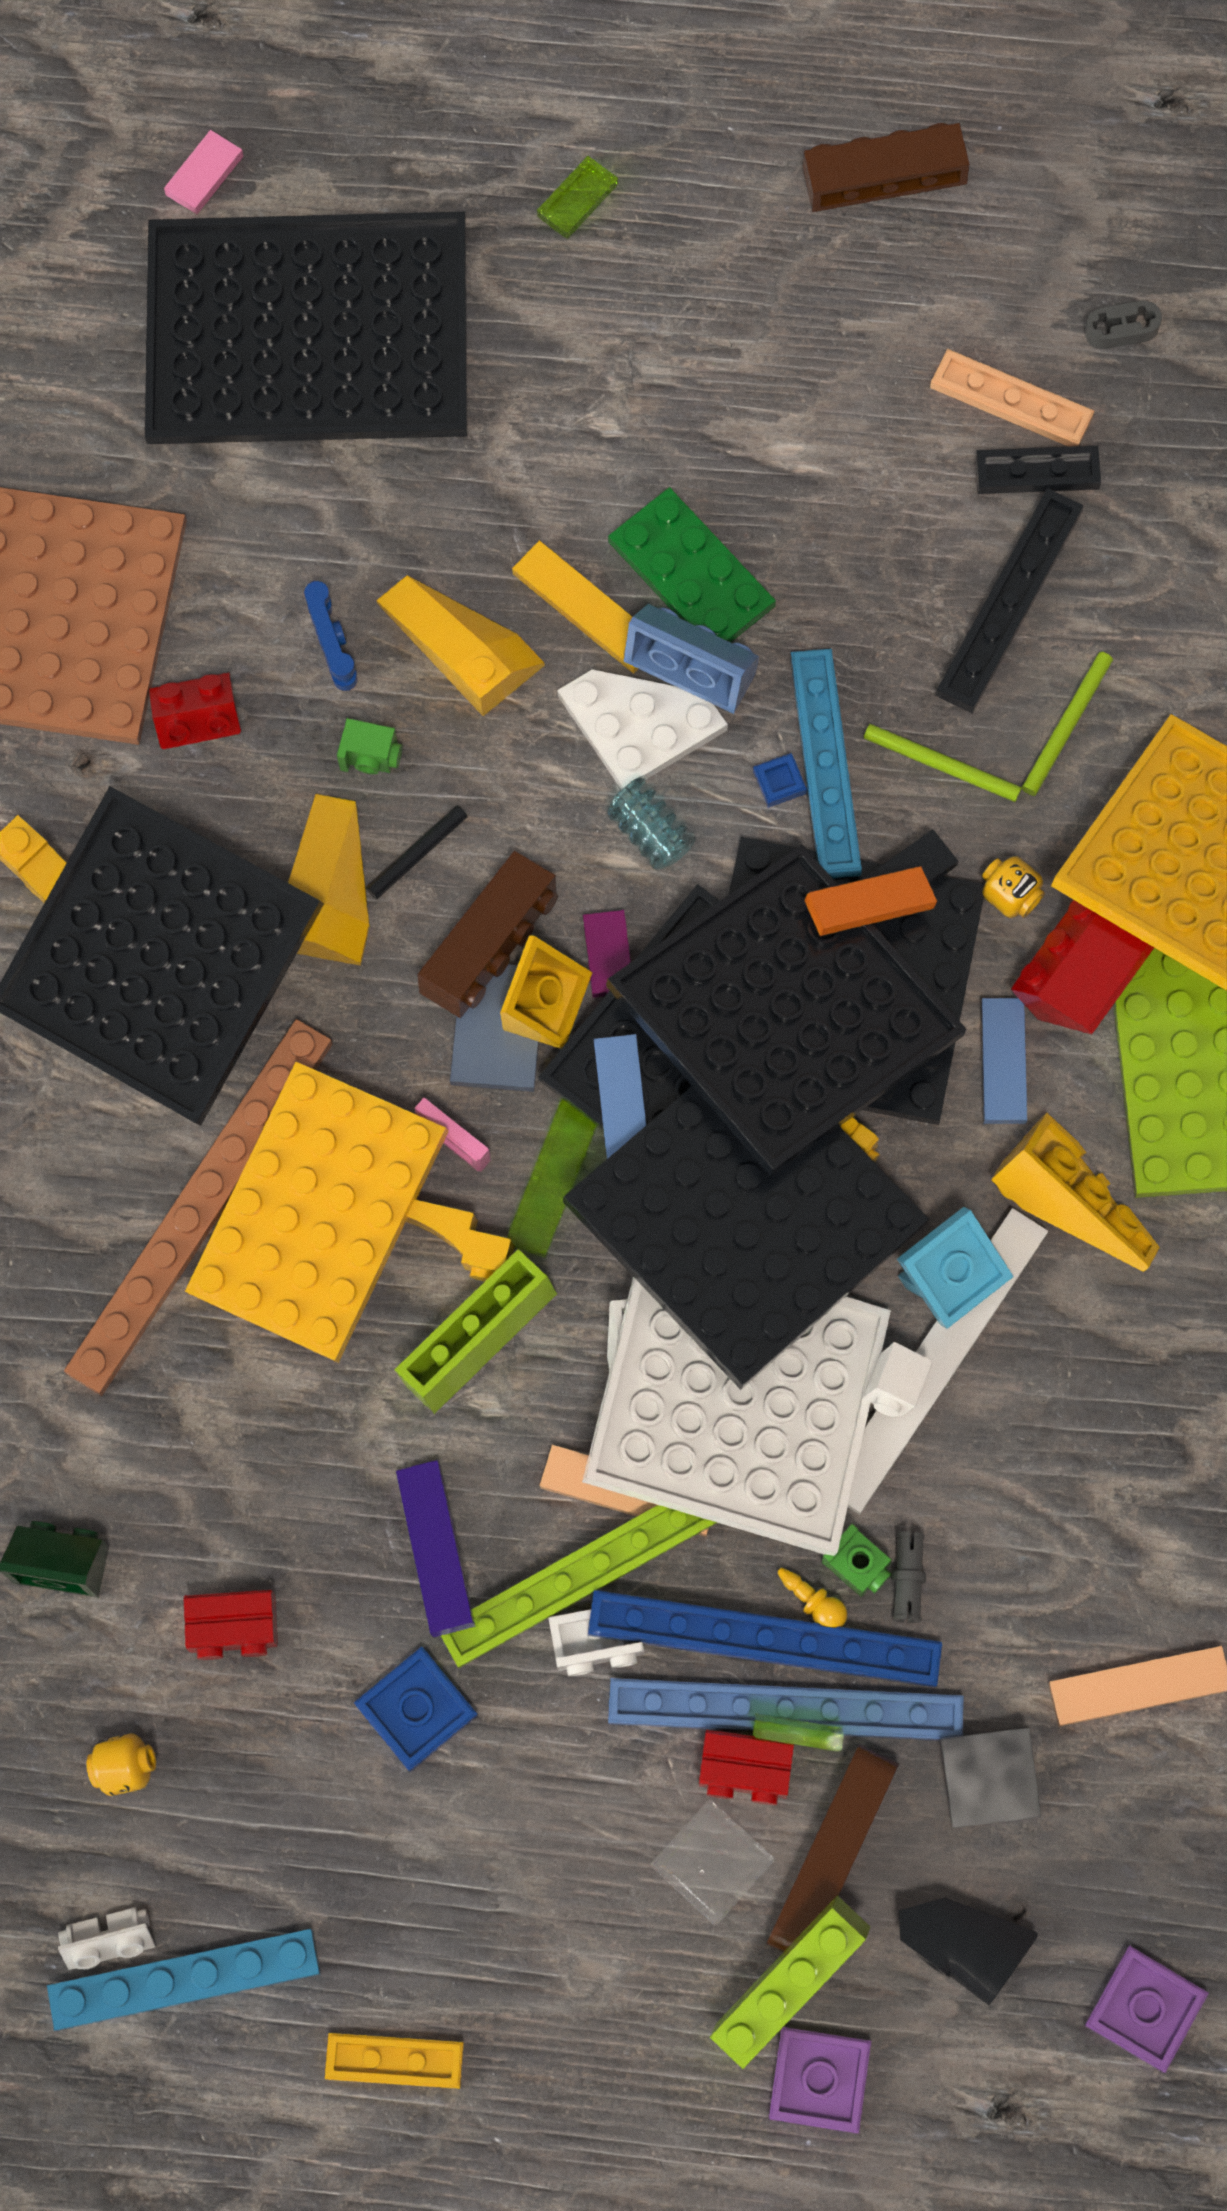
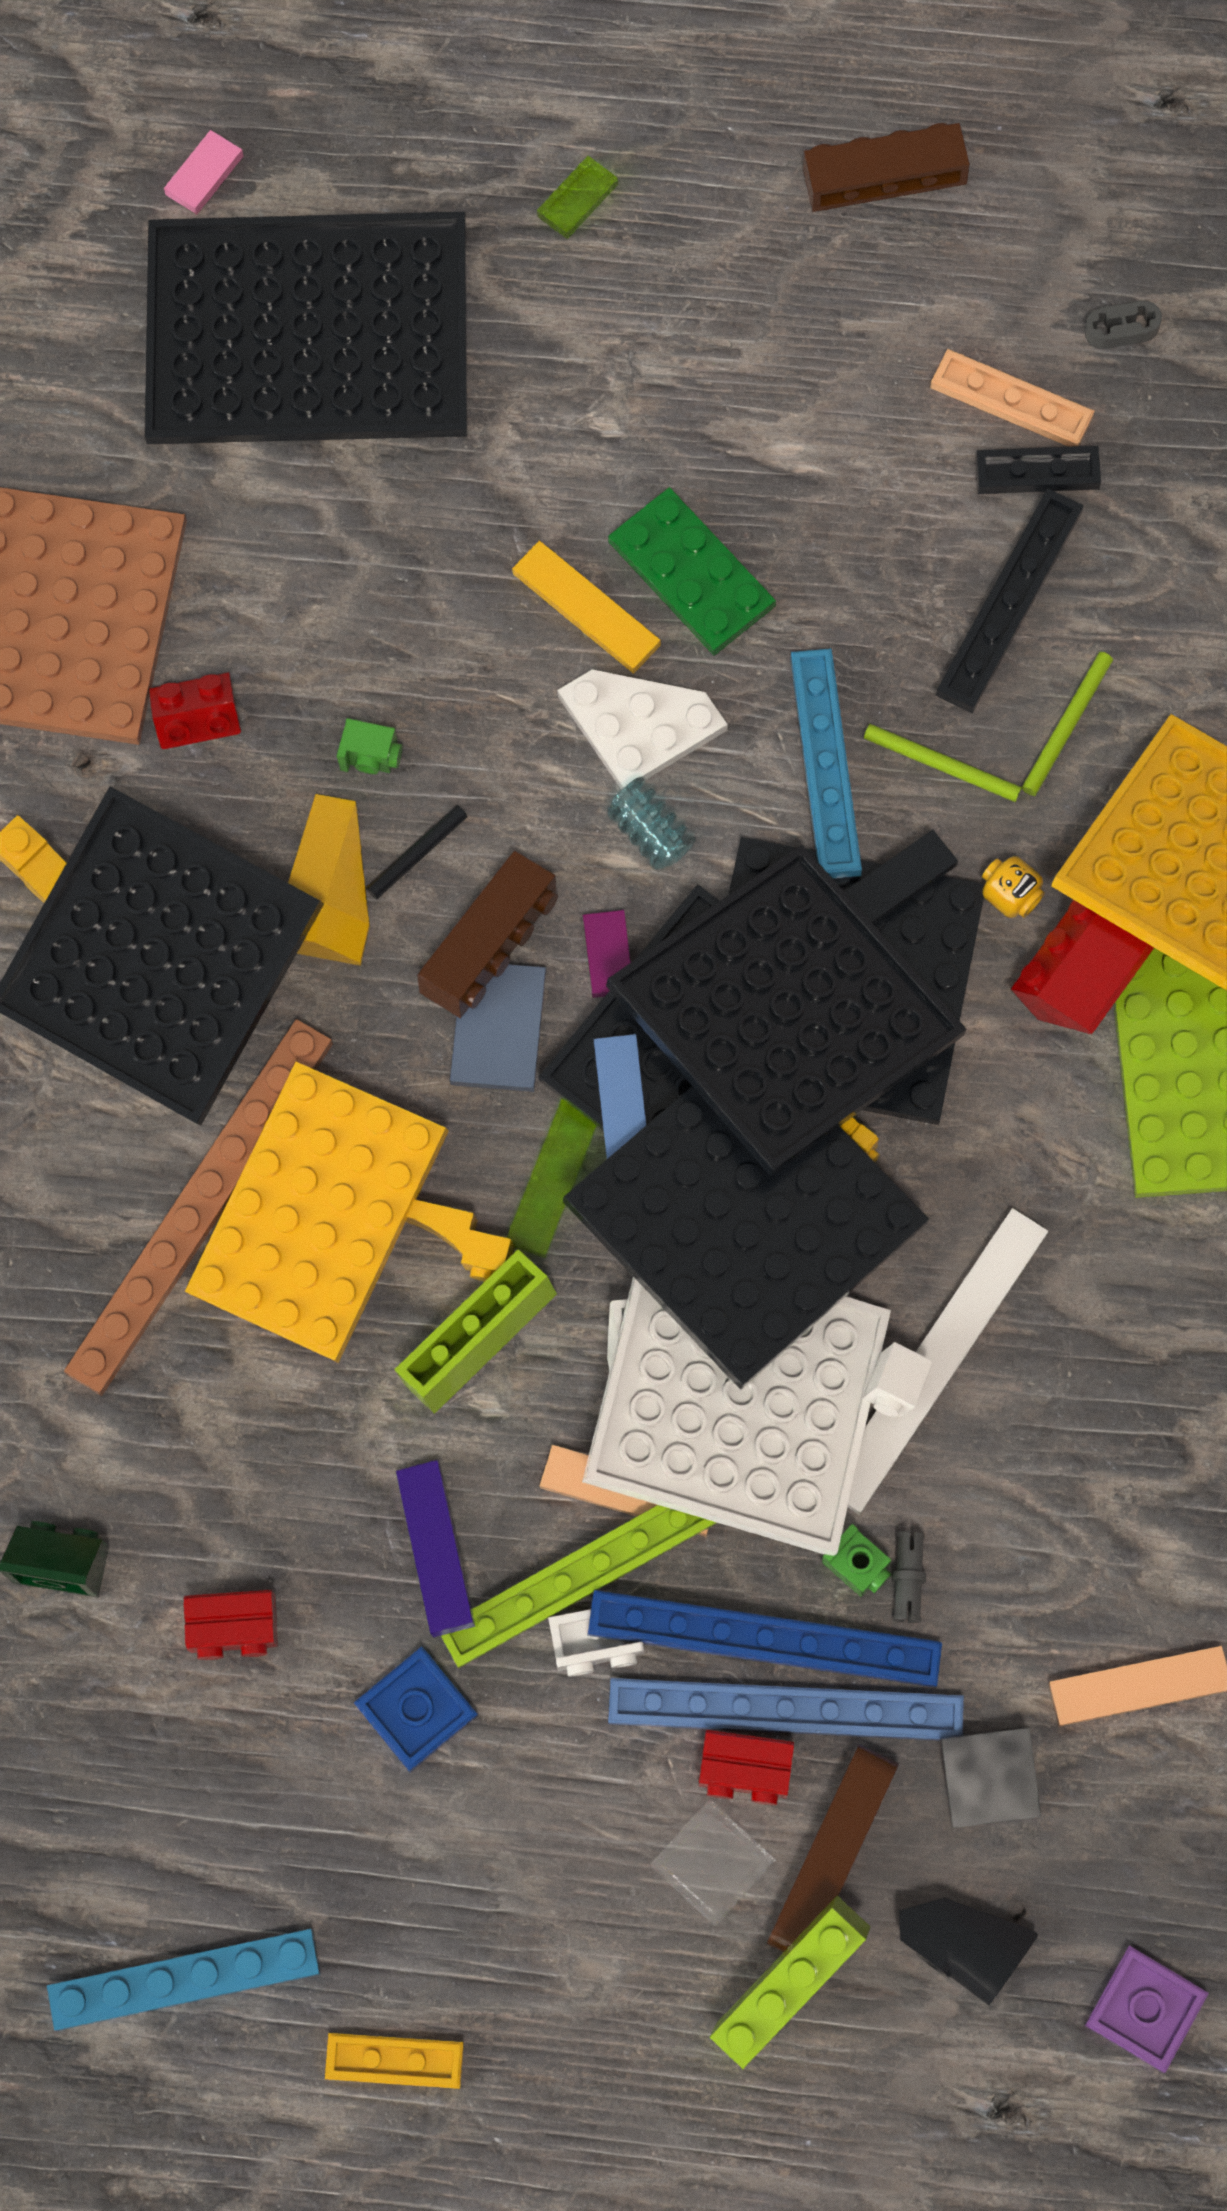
white hinge [58,1907,156,1970] -> none
yellow head [86,1733,156,1796] -> none
blue plate [304,581,358,691] -> none
yellow wedge [376,575,545,716] -> none
bright pink tile [414,1098,491,1171] -> none
yellow slope [500,936,593,1049] -> none
medium blue slope [623,604,759,714] -> none
blue tile [753,753,807,808] -> none
clear neon green tile [753,1713,844,1752] -> none
medium lavender tile [769,2027,871,2134] -> none
yellow bar [777,1568,847,1628] -> none
orange tile [804,866,937,936] -> none
medium azure bracket [897,1207,1014,1329] -> none
medium blue tile [981,998,1027,1124] -> none
yellow wedge [991,1113,1160,1272] -> none

